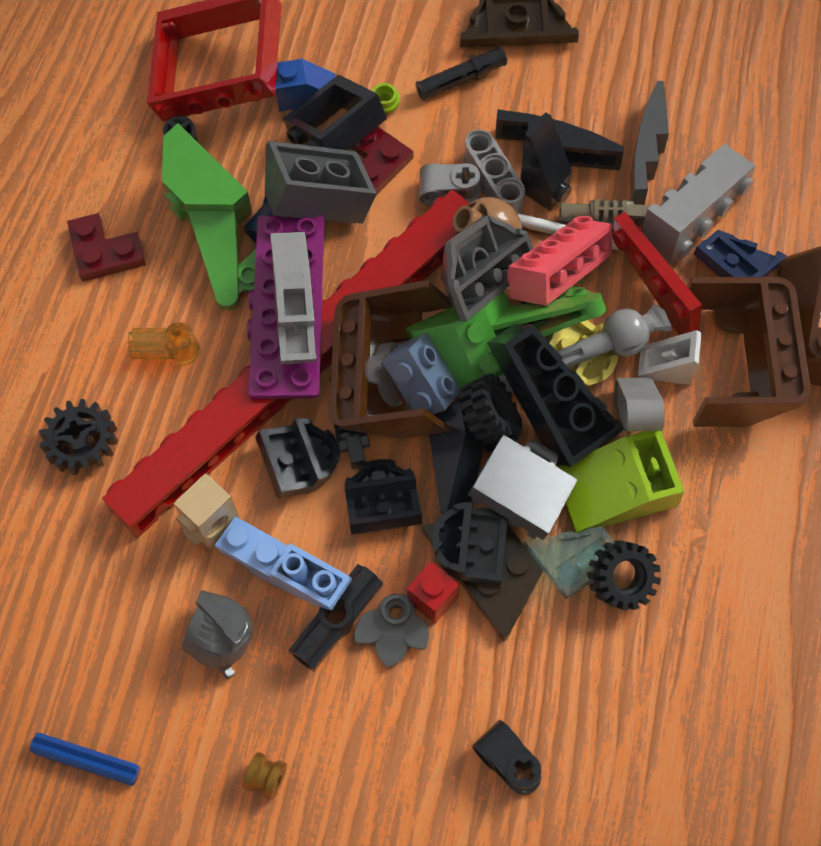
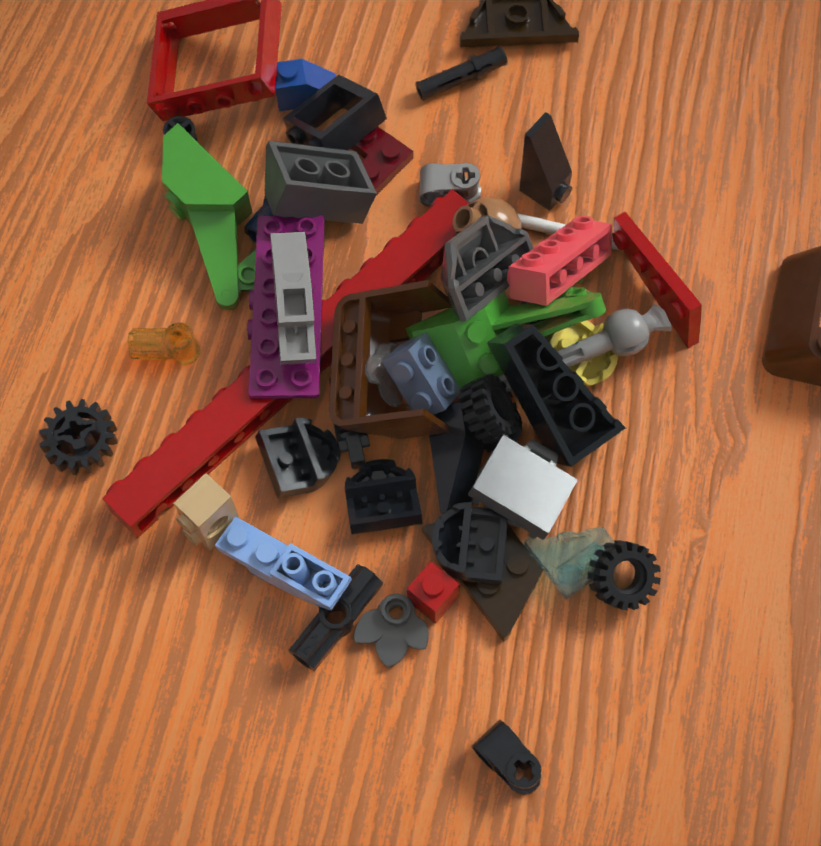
blue axle [30,733,140,786] -> none
dark red plate [67,213,146,282] -> none
dark grey helmet [182,590,253,679] -> none
pearl gold wheel [243,751,287,800] -> none
lime plate [372,83,400,114] -> none
light grey beam [464,129,525,214] -> none
black slope [495,109,624,170] -> none
lime slope [558,431,685,535] -> none
dark tan hinge [559,199,650,229] -> none
light grey beam [614,378,664,431] -> none
dark grey slope [630,81,669,205] -> none
white slope [638,330,701,385] -> none
light grey wedge [642,144,756,266] -> none
reddish brown windscreen [687,277,811,427] -> none
dark blue wing [693,230,787,277] -> none

